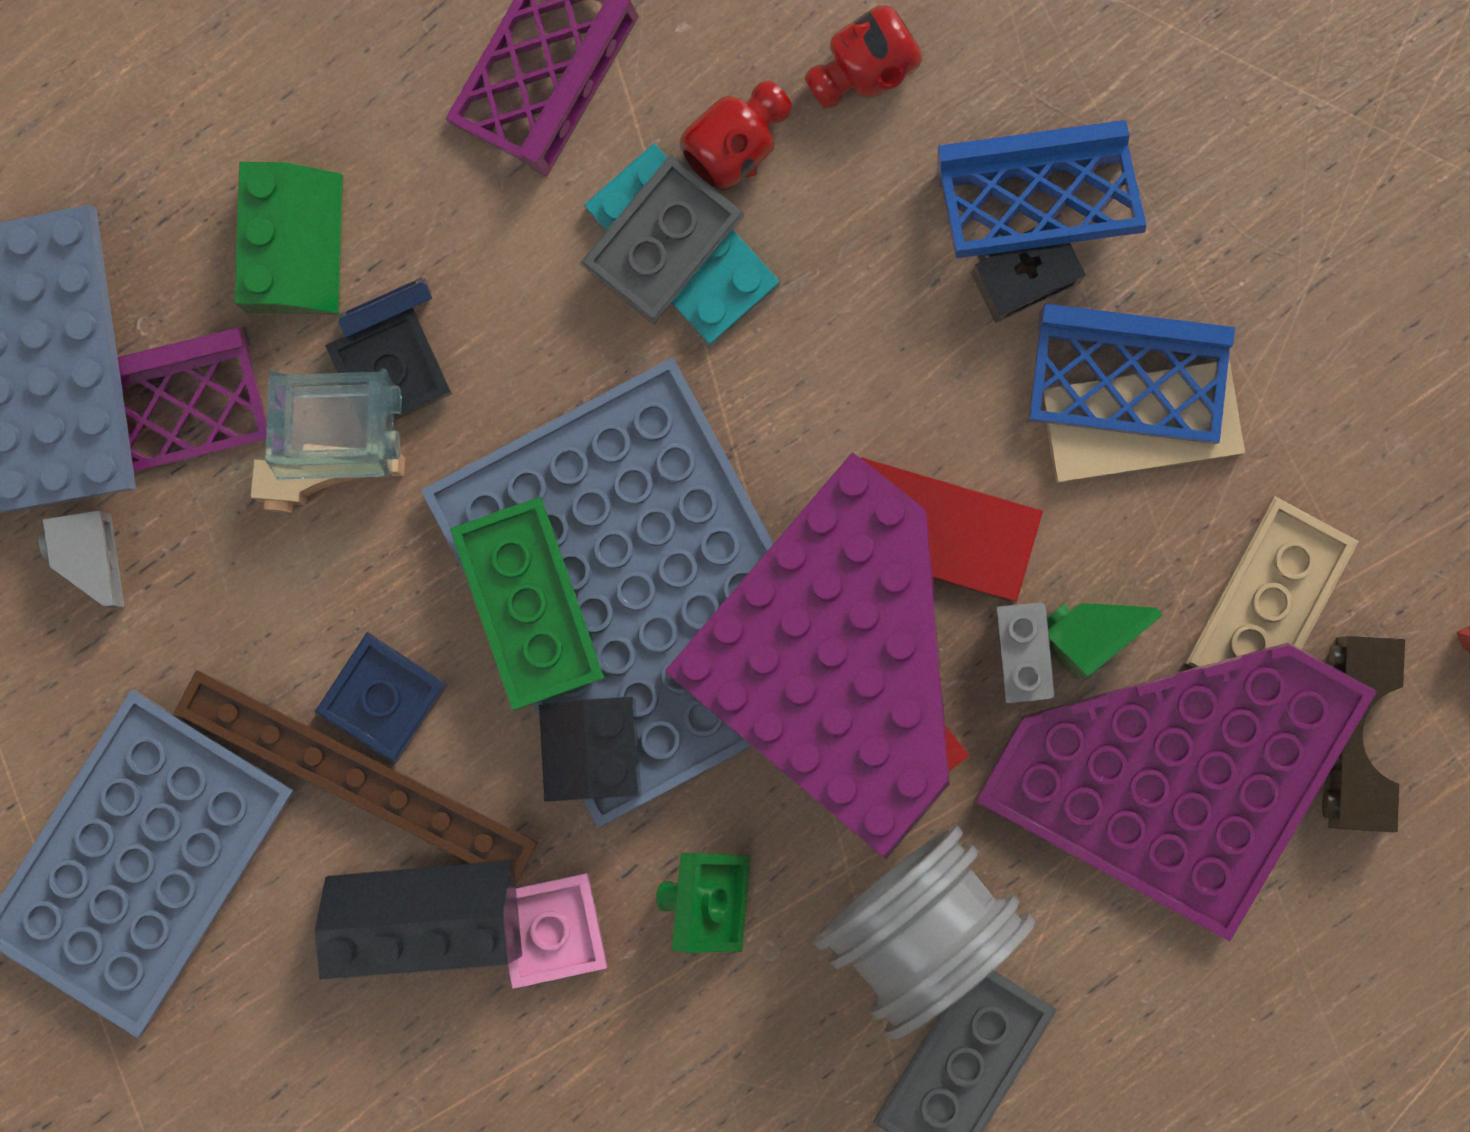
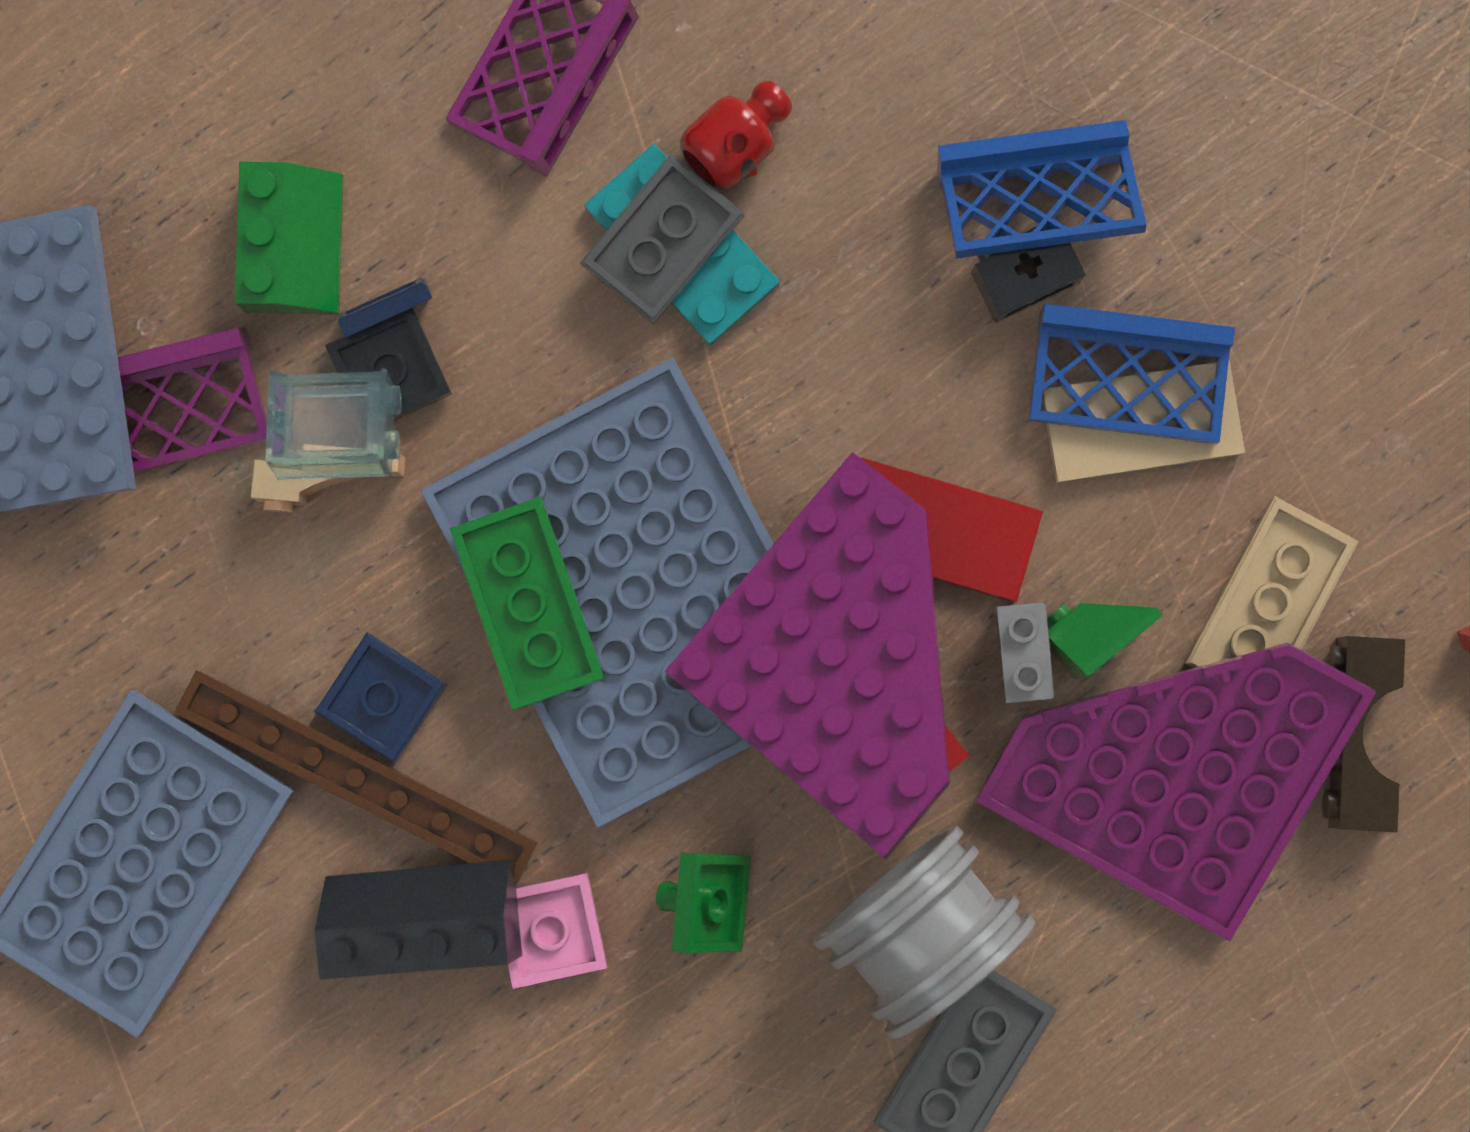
light grey slope [39,510,125,609] -> none
black slope [539,697,641,802] -> none
red piece [805,5,922,108] -> none

